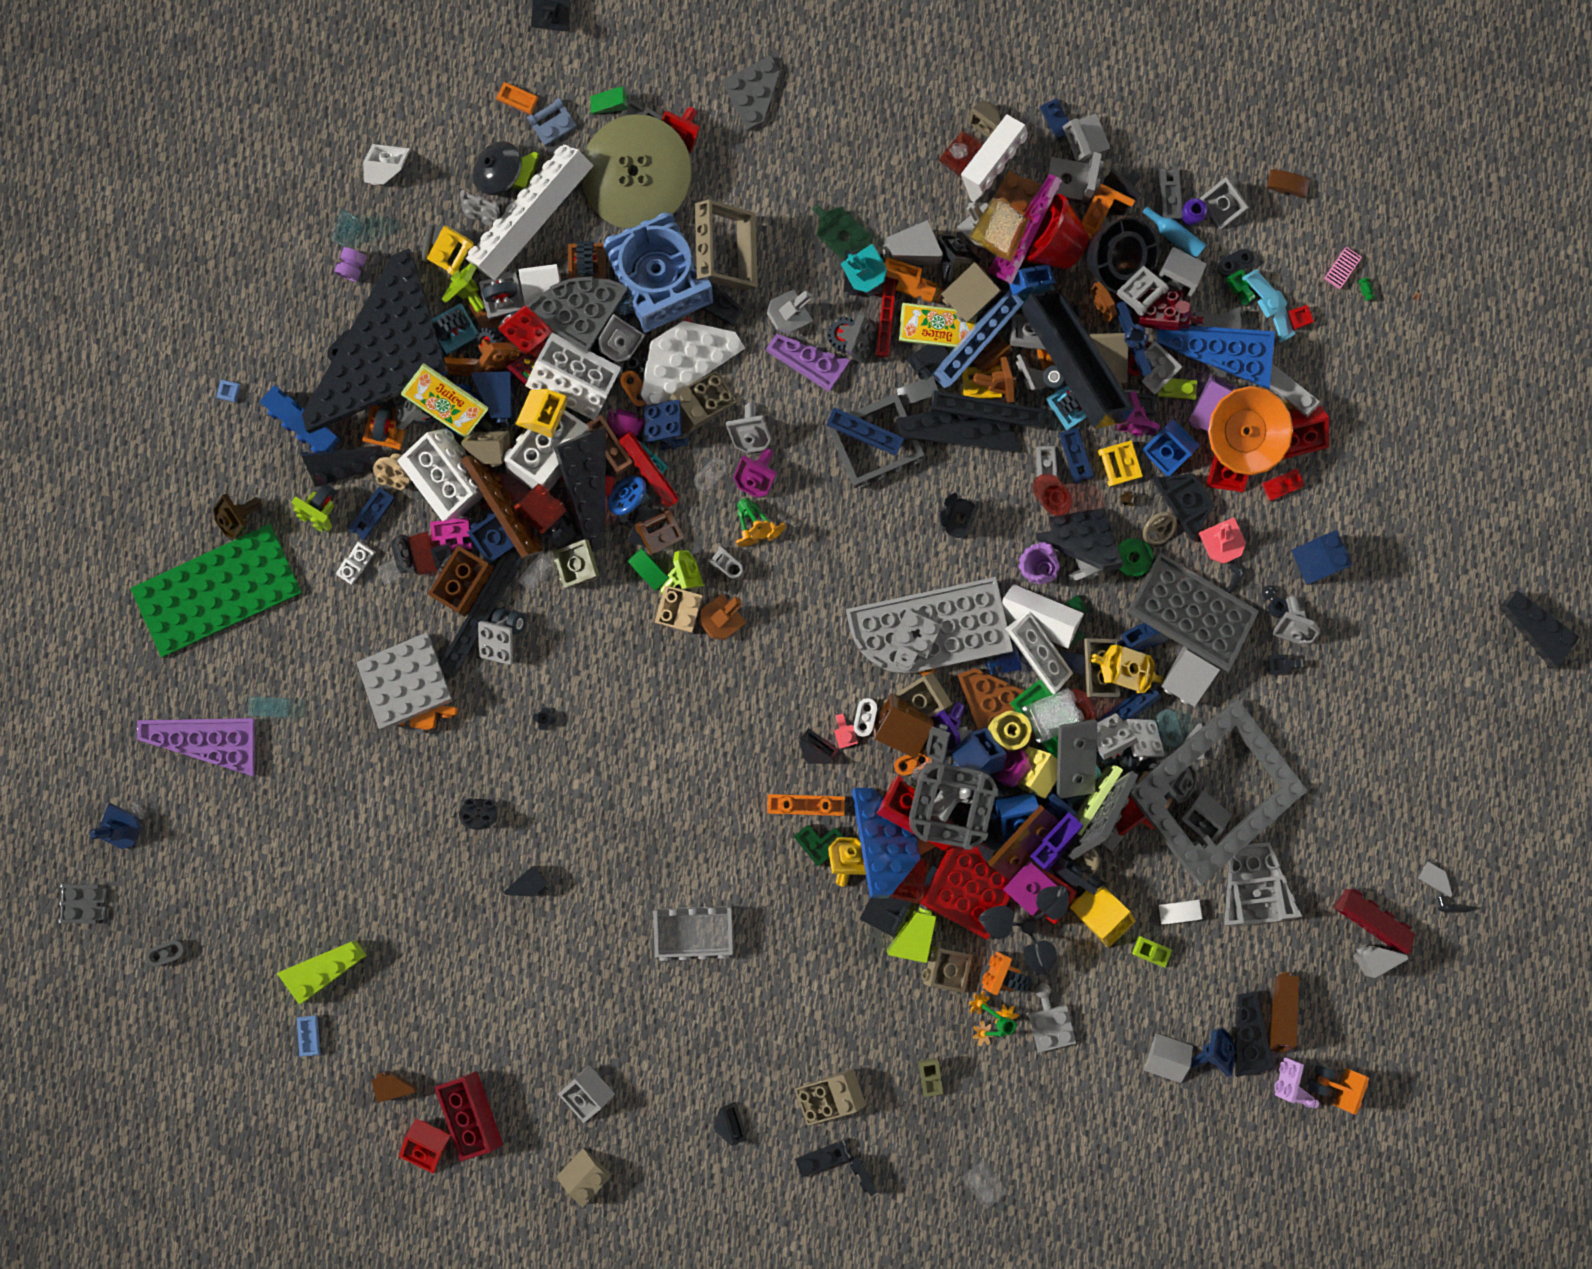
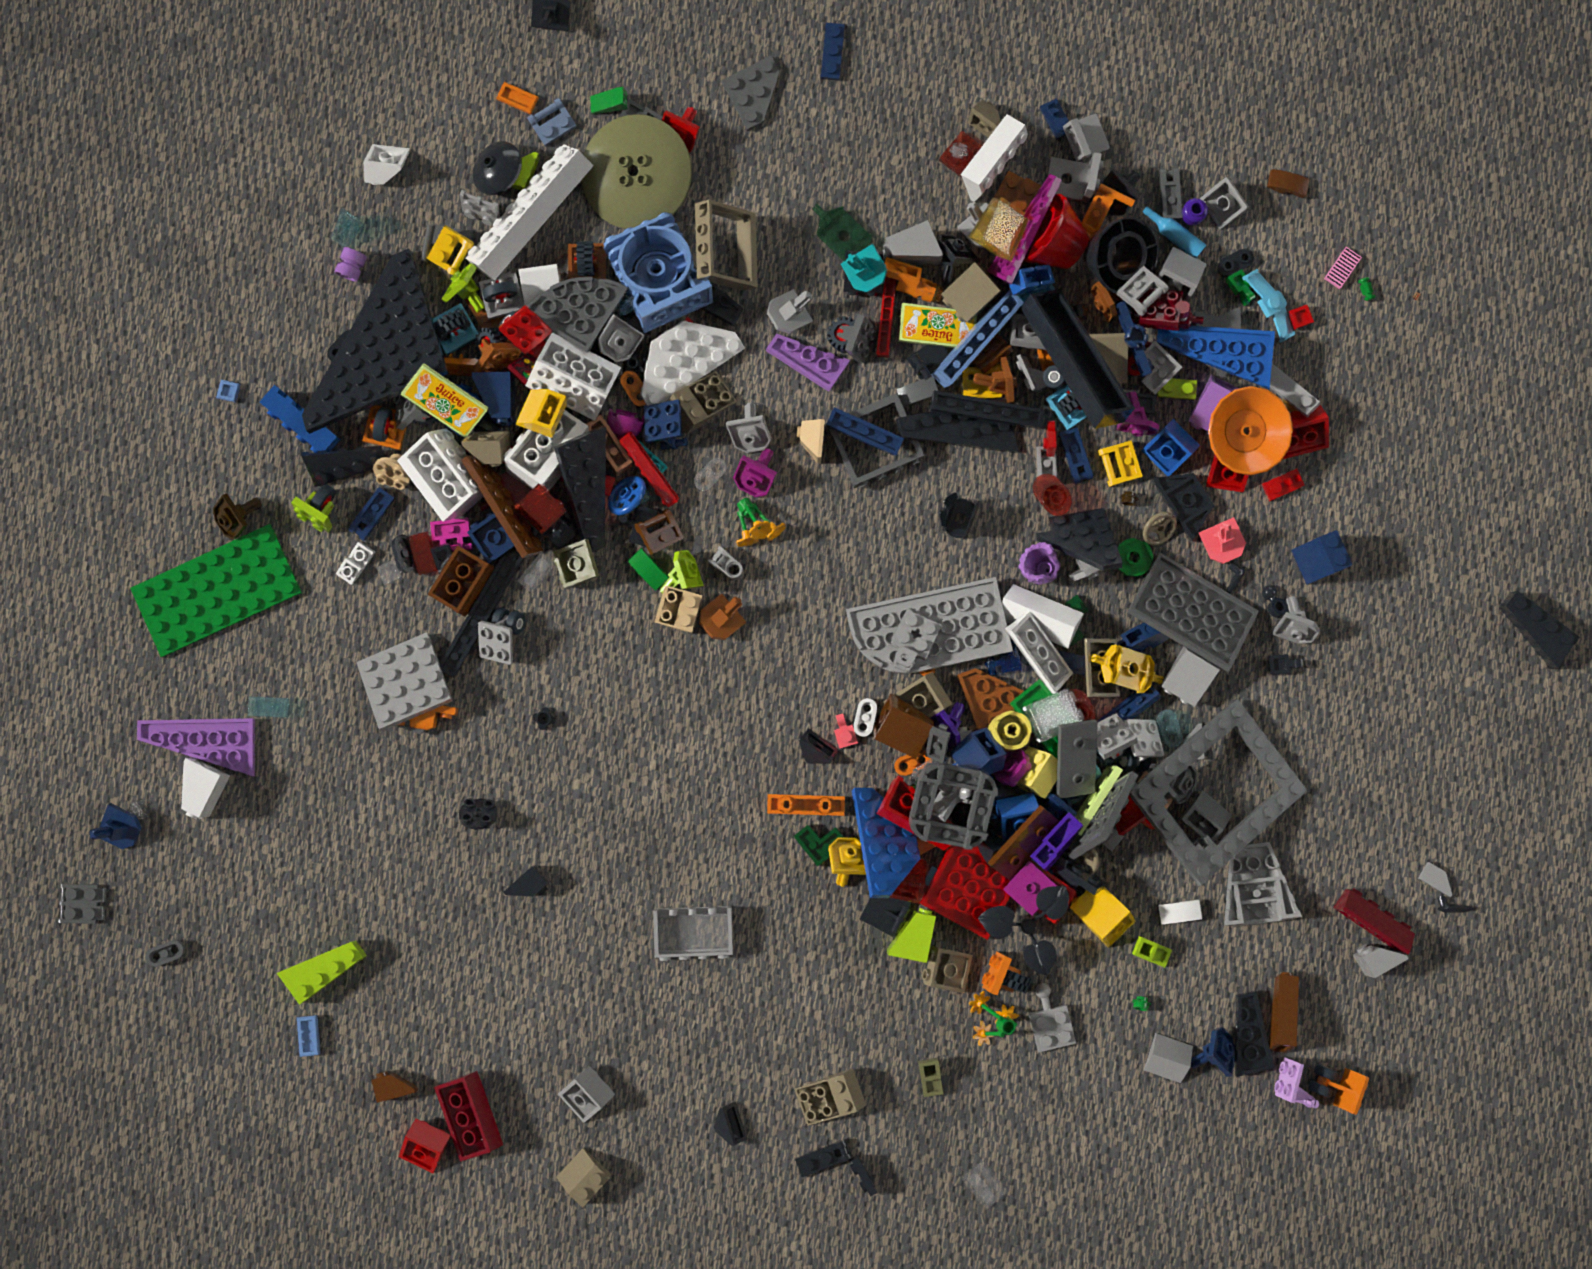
none -> white slope [181,758,230,819]
none -> tan slope [797,419,825,464]
none -> dark blue plate [821,22,845,81]
none -> red plate [1043,421,1056,457]
none -> green plate [1132,996,1151,1011]

